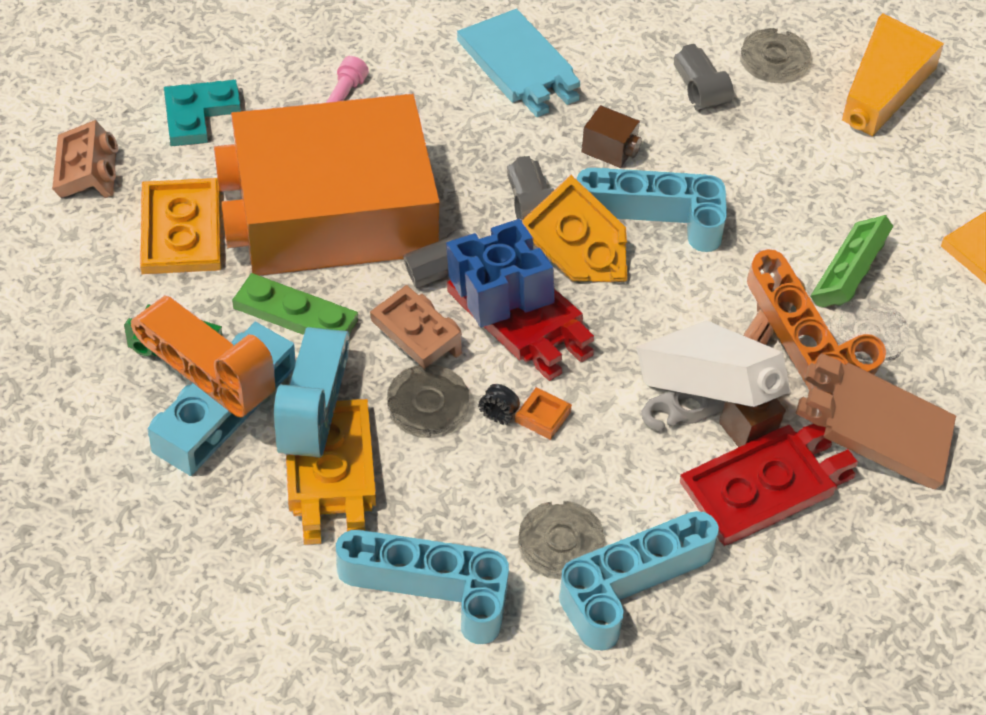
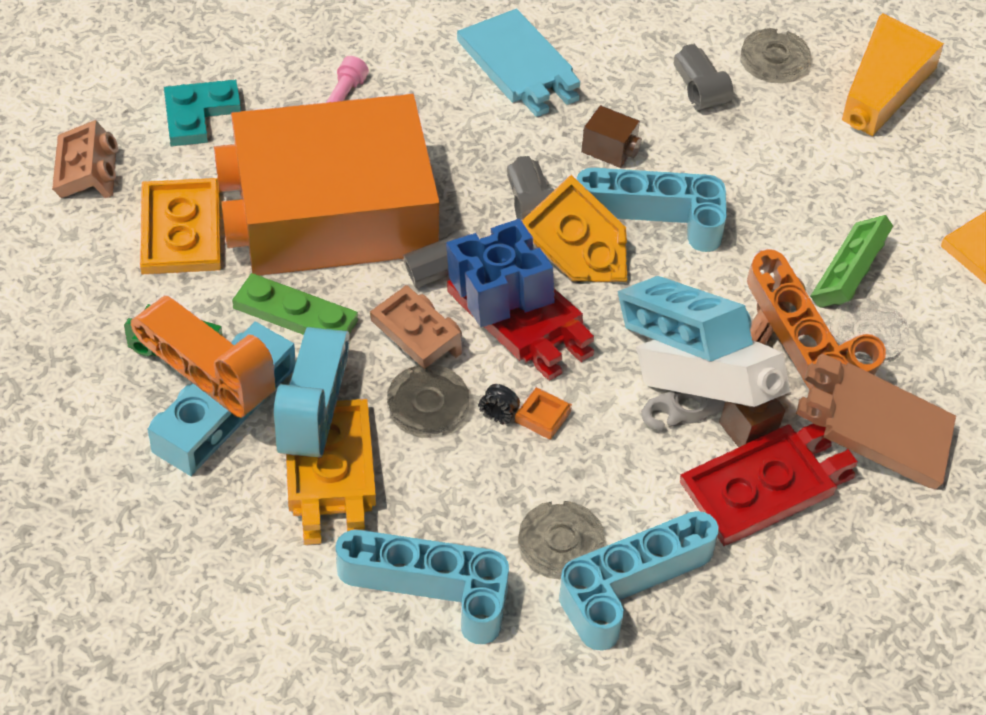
none -> medium azure brick [617,276,753,362]

